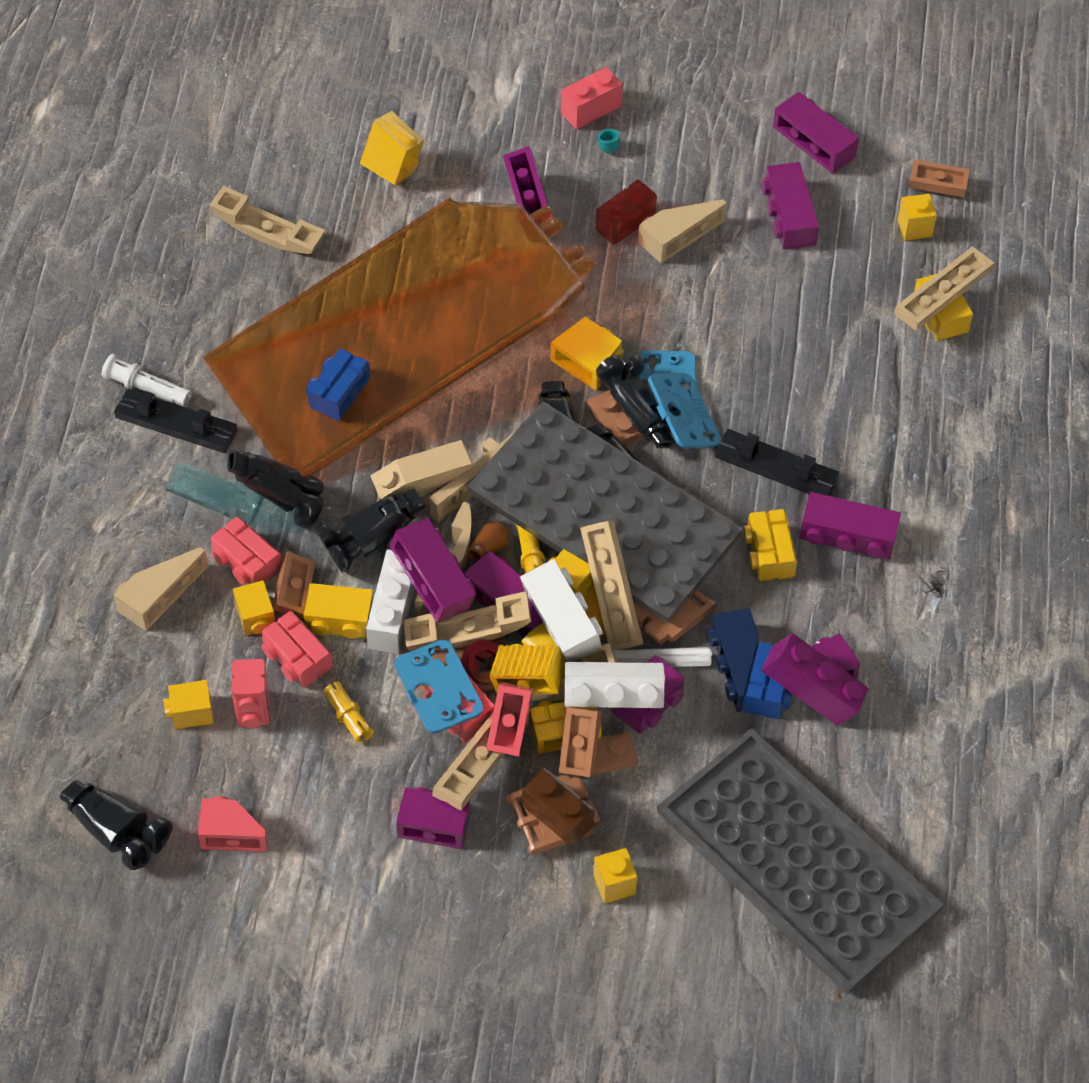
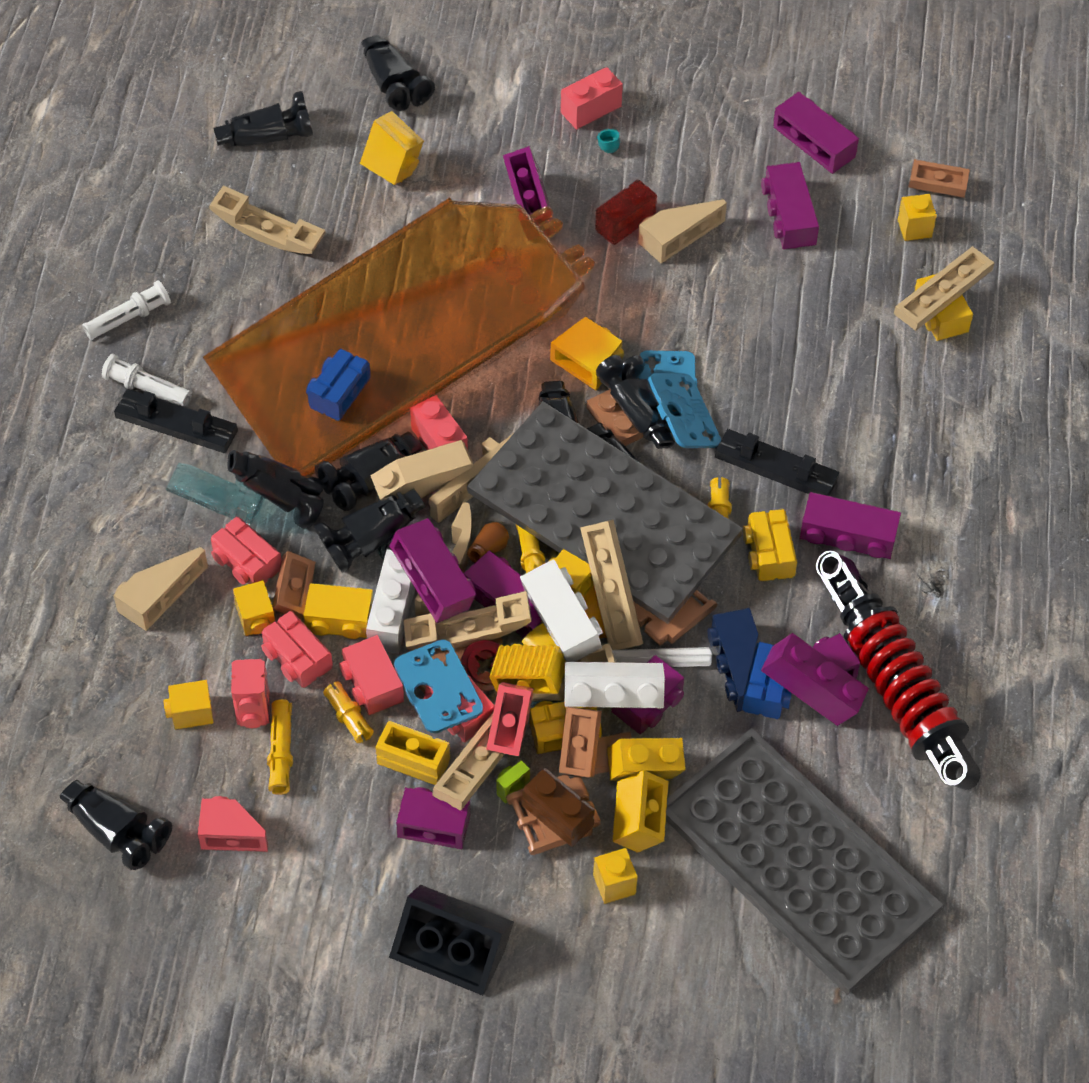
none -> white pin [82,280,171,341]
none -> black piece [213,91,313,147]
none -> yellow pin [267,699,293,795]
none -> black piece [315,431,422,511]
none -> coral brick [339,635,404,716]
none -> black piece [361,35,435,111]
none -> yellow brick [375,721,450,785]
none -> black slope [389,884,514,996]
none -> coral brick [410,395,468,450]
none -> lime plate [496,760,530,804]
none -> yellow brick [607,738,686,781]
none -> yellow brick [612,770,669,853]
none -> yellow pin [708,477,732,519]
none -> piece [816,551,980,790]

